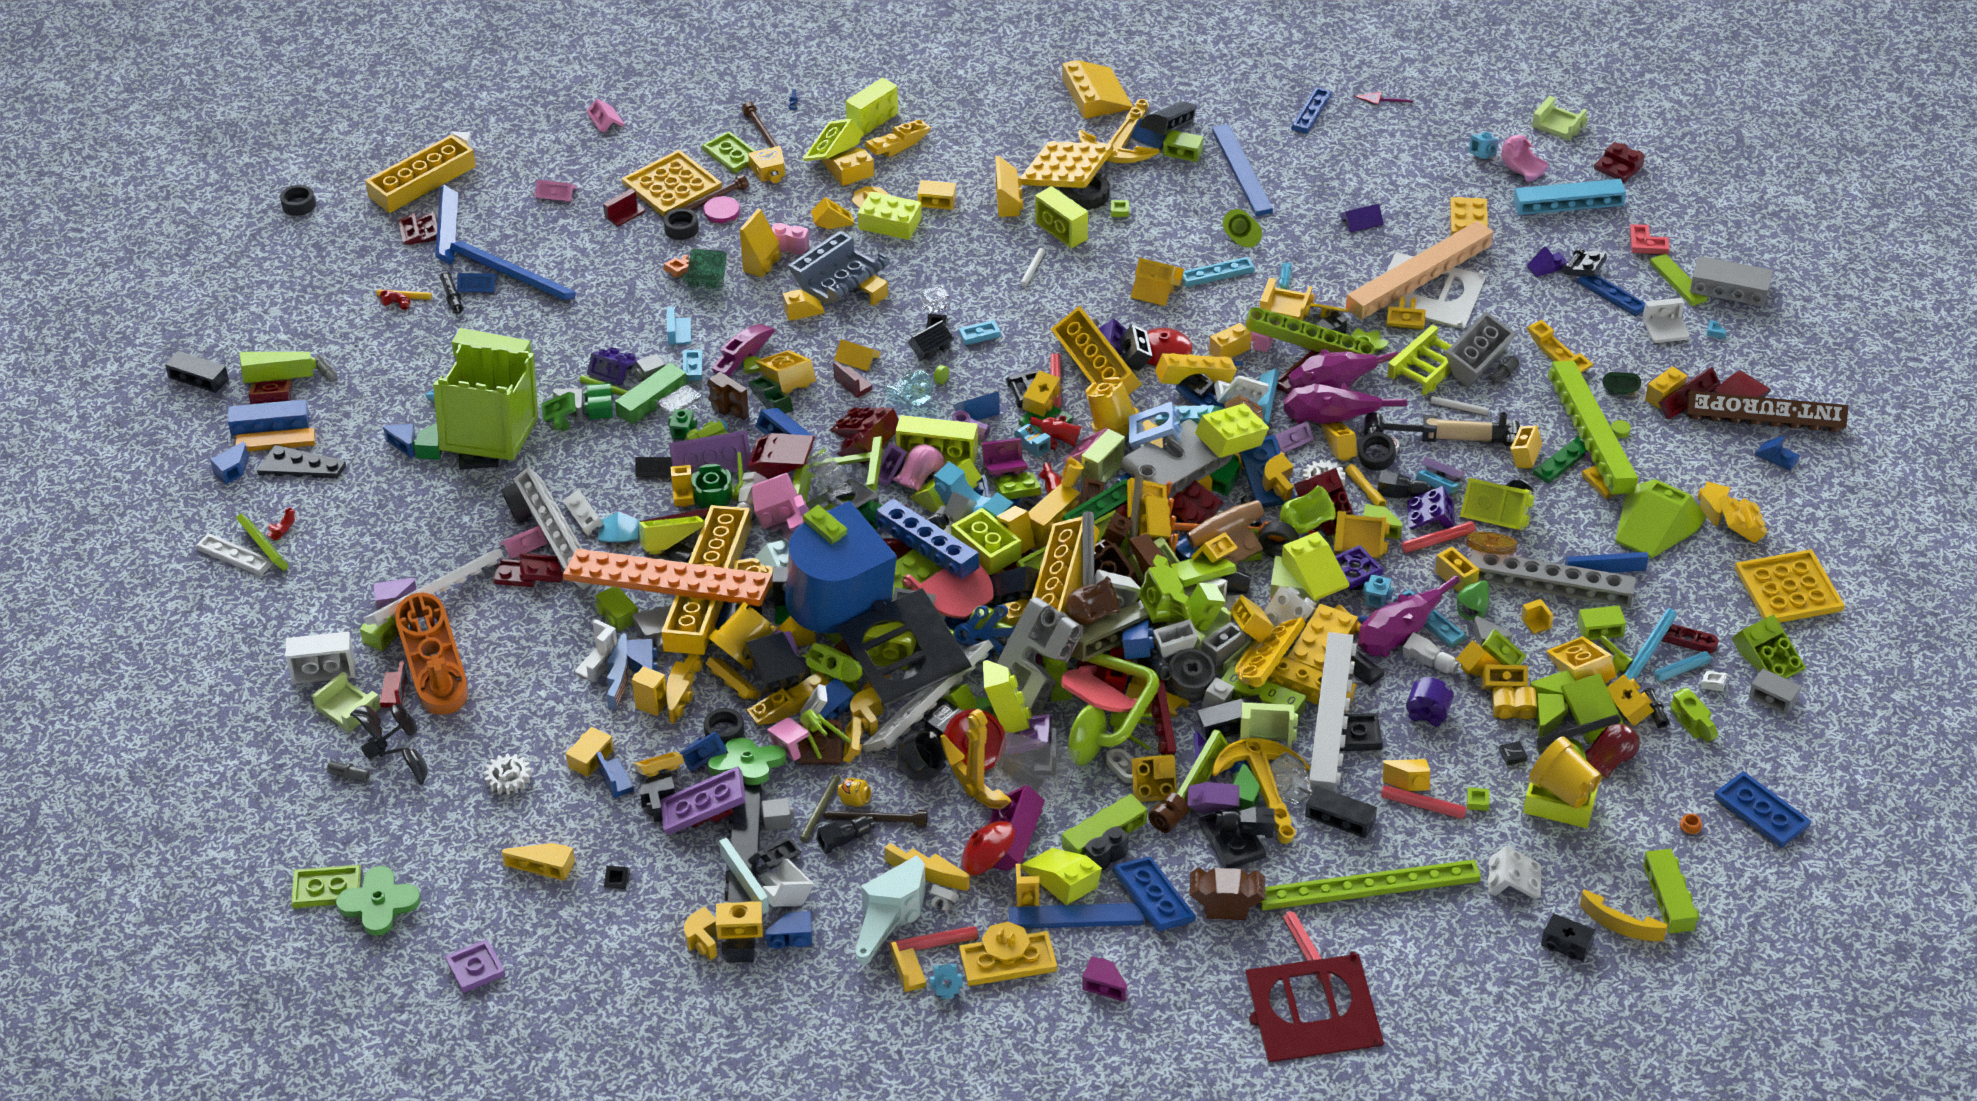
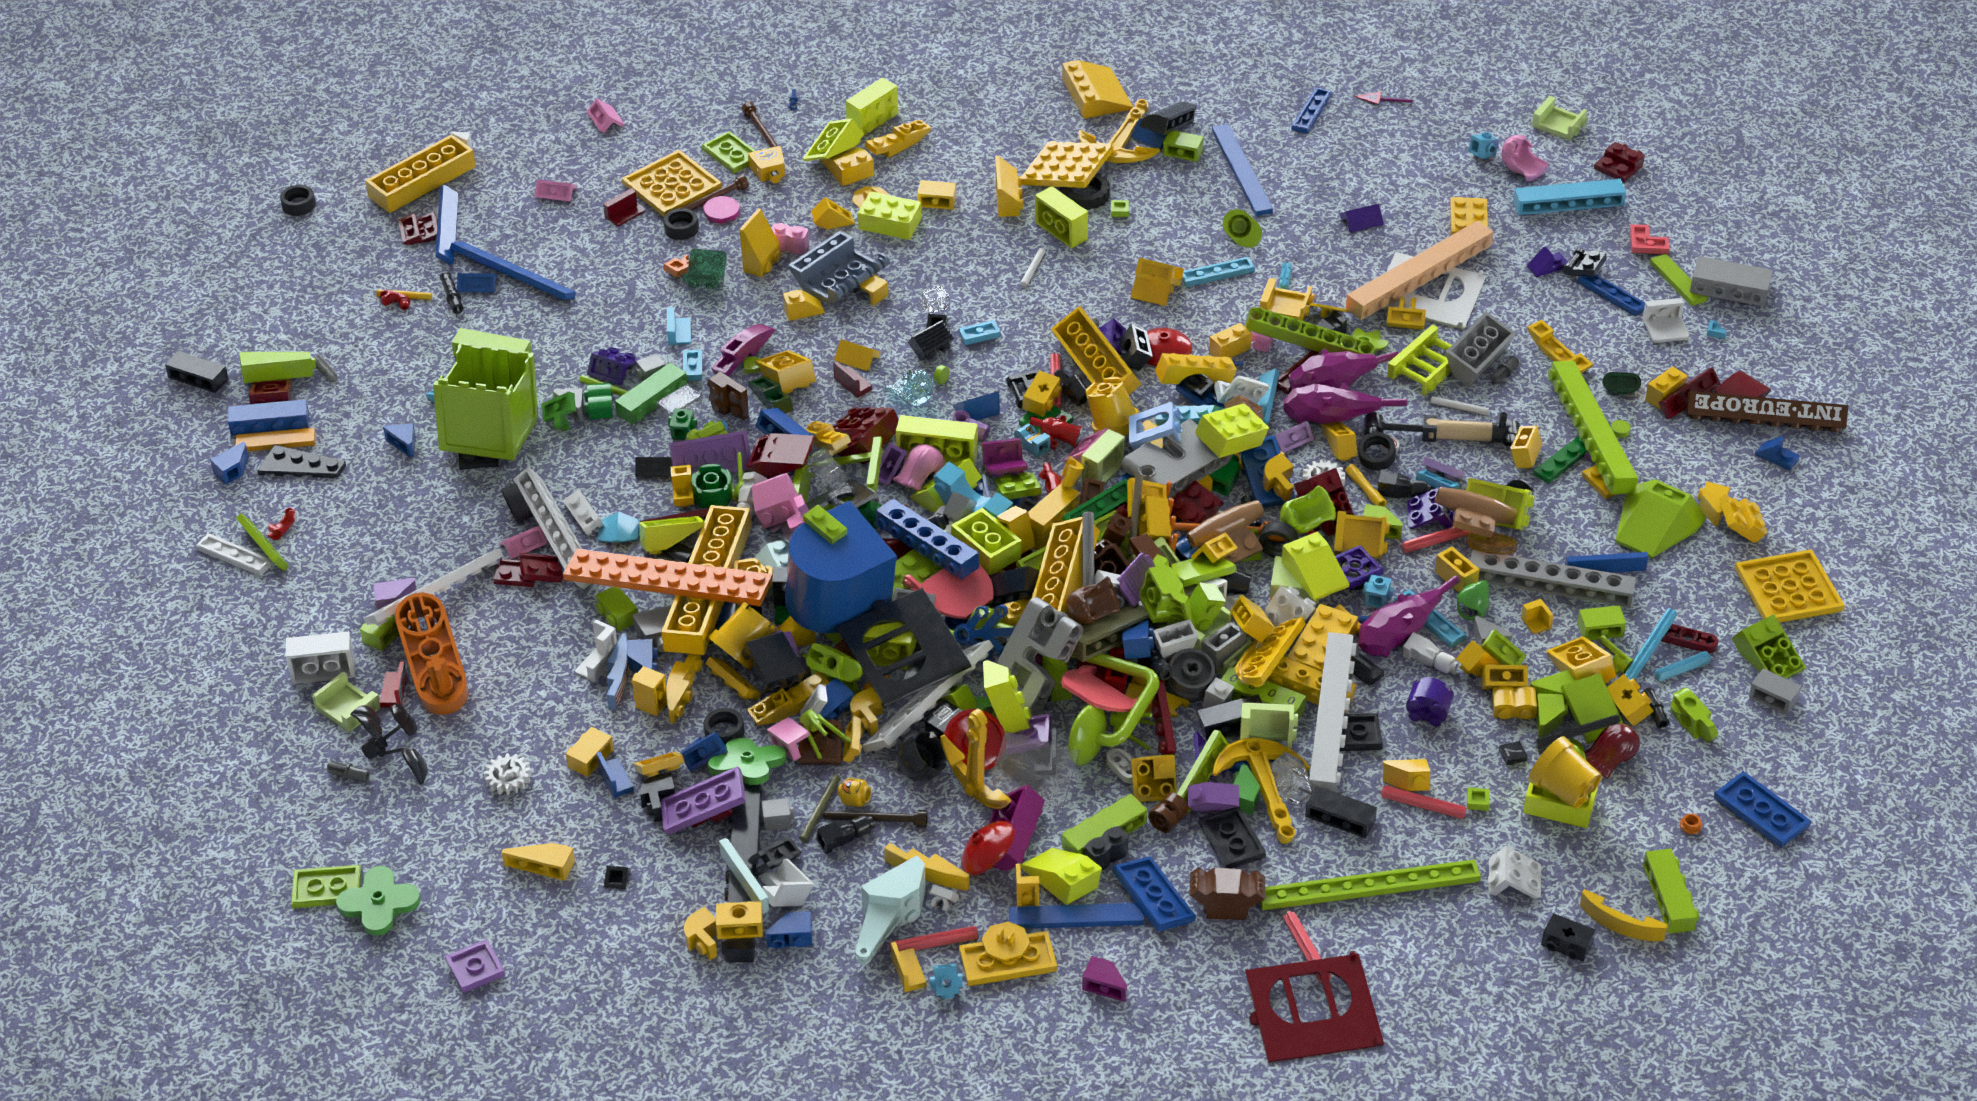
slope [413,422,442,460] -> none
black piece [1216,807,1275,838] -> none
white tile [1701,671,1727,691] -> none
none -> yellow slope [805,421,851,456]
none -> black piece [1053,369,1088,406]
none -> medium lavender window [1117,552,1155,607]
none -> medium nougat plate [1435,487,1517,538]

